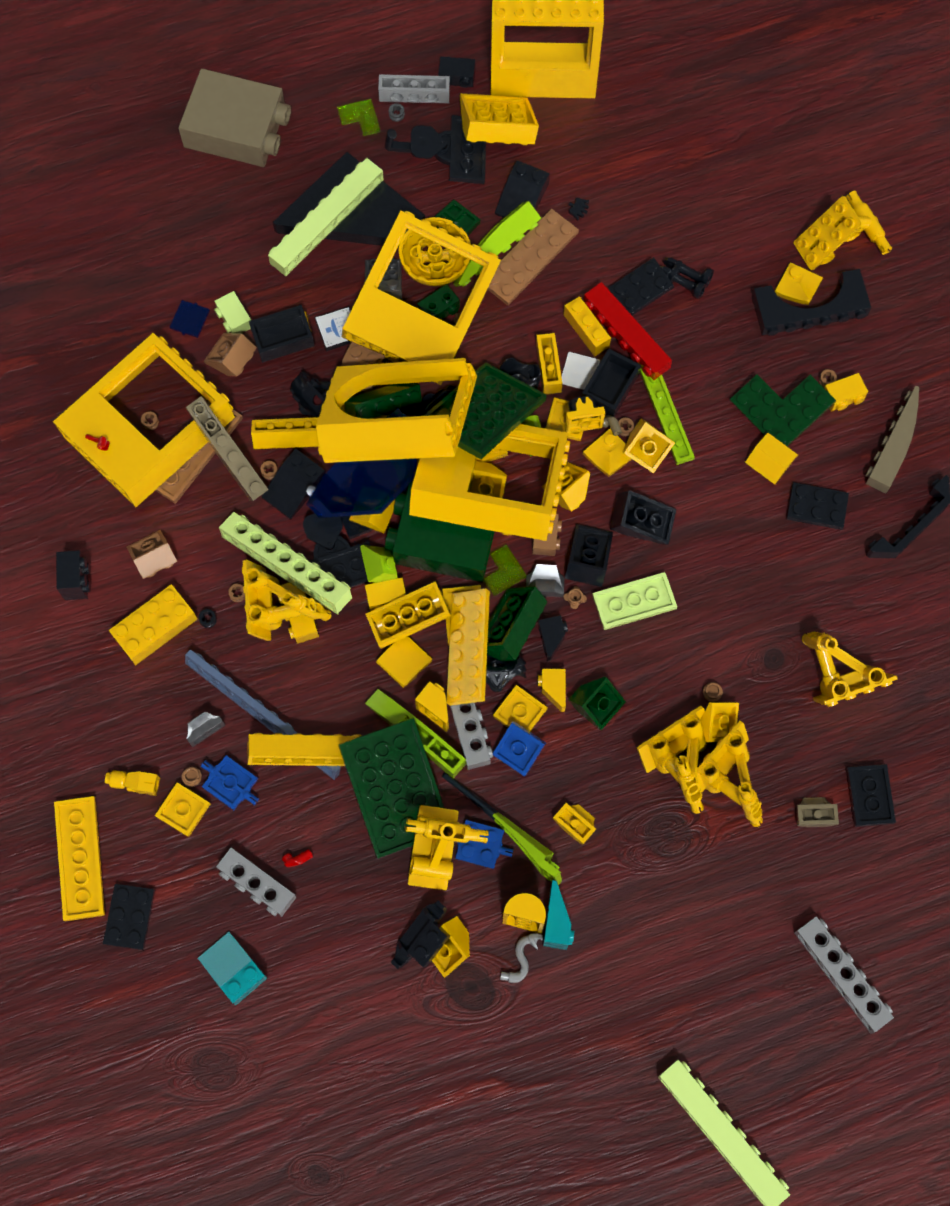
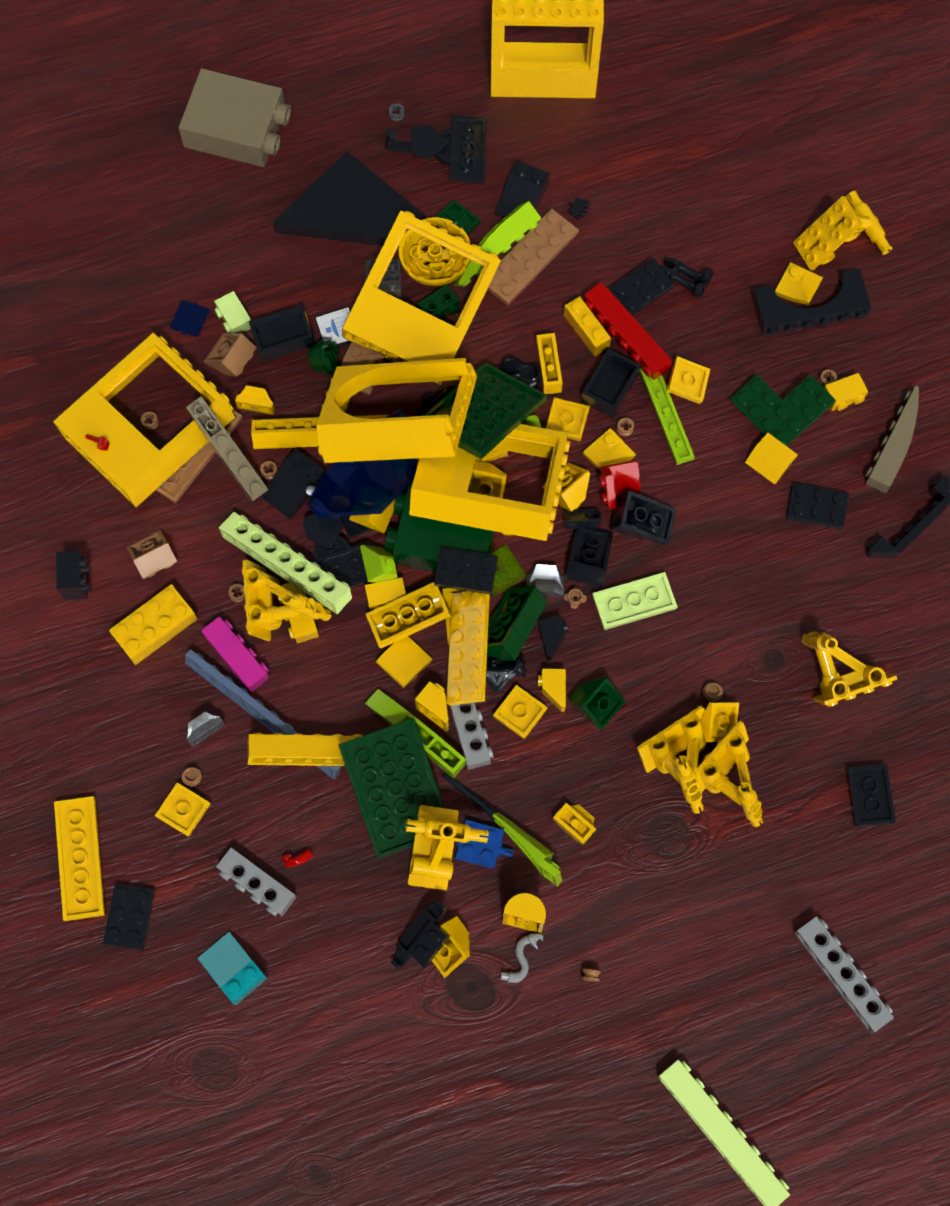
yellow piece [105,770,160,796] -> none
black bush [198,609,217,628] -> none
blue plate [201,755,259,811] -> none
yellowish green brick [268,158,384,276] -> none
black piece [290,370,331,418] -> none
clear neon green plate [337,99,380,136] -> none
dark green brick [345,383,422,419] -> none
light grey brick [378,75,450,103] -> none
black brick [438,56,476,88] -> none
yellow slope [460,93,539,145] -> none
blue plate [493,721,546,776] -> none
medium nougat brick [532,514,562,556] -> none
teal slope [543,880,575,950] -> none
white sticker [562,352,600,390] -> none
yellow piece [565,396,605,433] -> none
dark tan arm [603,415,622,436] -> none
yellow slope [623,418,675,473] -> none
dark tan slope [796,797,839,827] -> none
none -> dark pink brick [201,616,269,693]
none -> yellow slope [235,385,275,415]
none -> dark green cone [308,339,341,375]
none -> black plate [434,547,498,595]
none -> black piece [563,508,602,529]
none -> medium nougat bush [581,969,601,982]
none -> red bracket [599,460,641,510]
none -> yellow plate [667,356,710,404]

